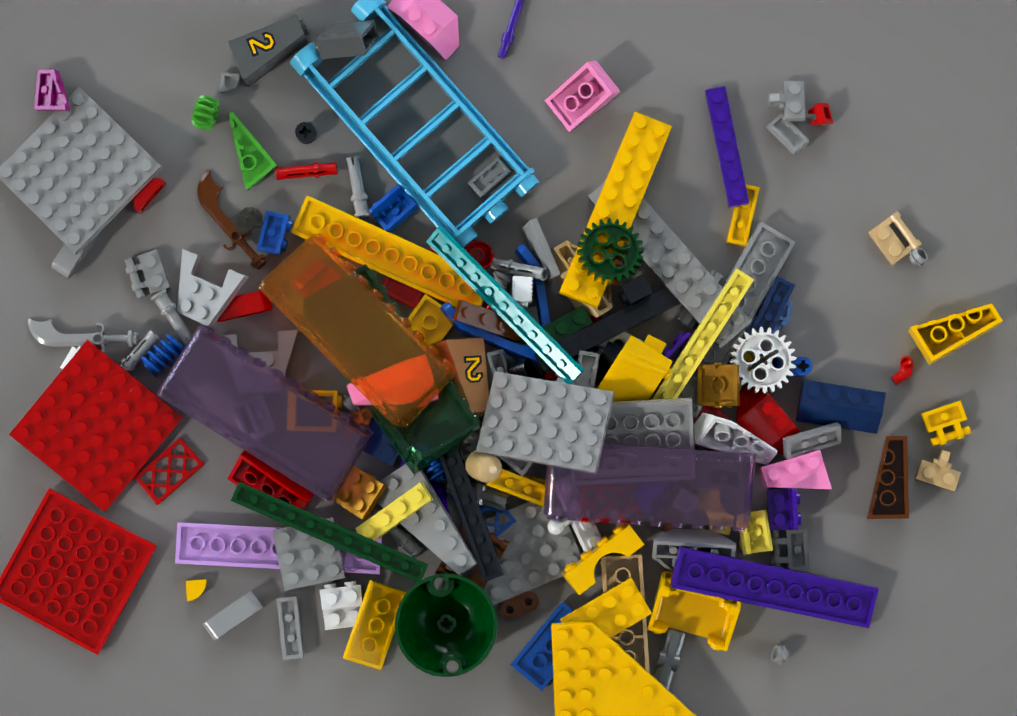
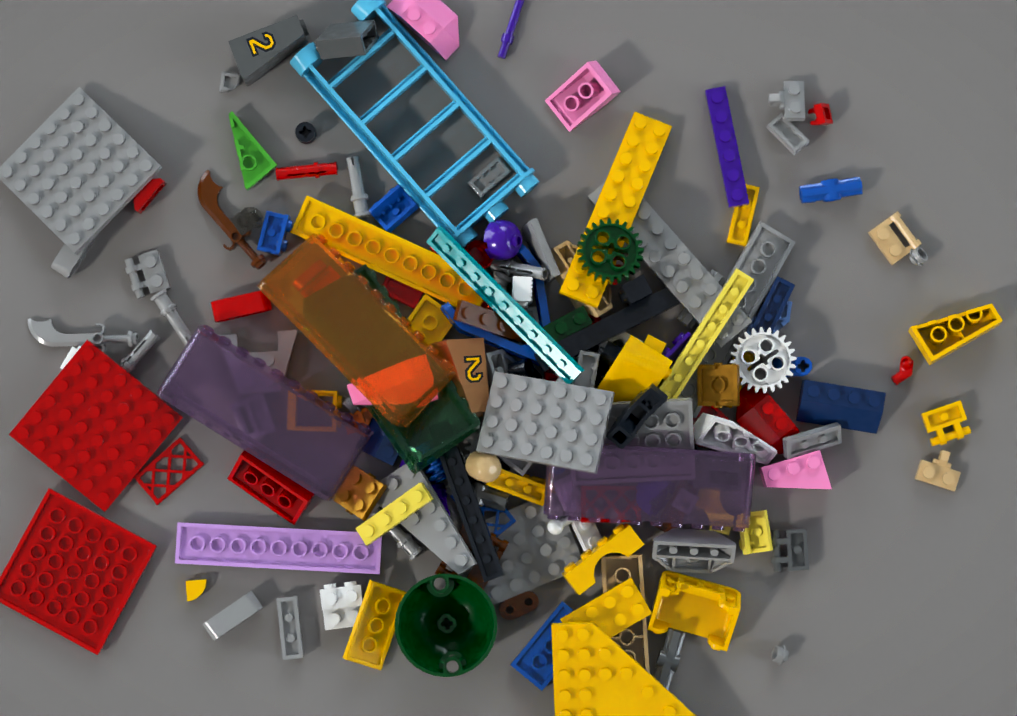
magenta wing [34,69,70,111] -> none
blue piece [141,334,186,378] -> none
light grey wing [177,249,249,327] -> none
bright green gear [191,95,220,131] -> none
dark green plate [231,482,429,582] -> none
light grey plate [272,517,346,591] -> none
dark purple plate [670,546,879,628] -> none
dark purple bracket [767,488,801,530] -> none
reddish brown wedge [867,436,909,519] -> none
none -> dark purple cylinder [484,220,522,260]
none -> black arch [606,383,668,450]
none -> blue piece [799,177,863,204]

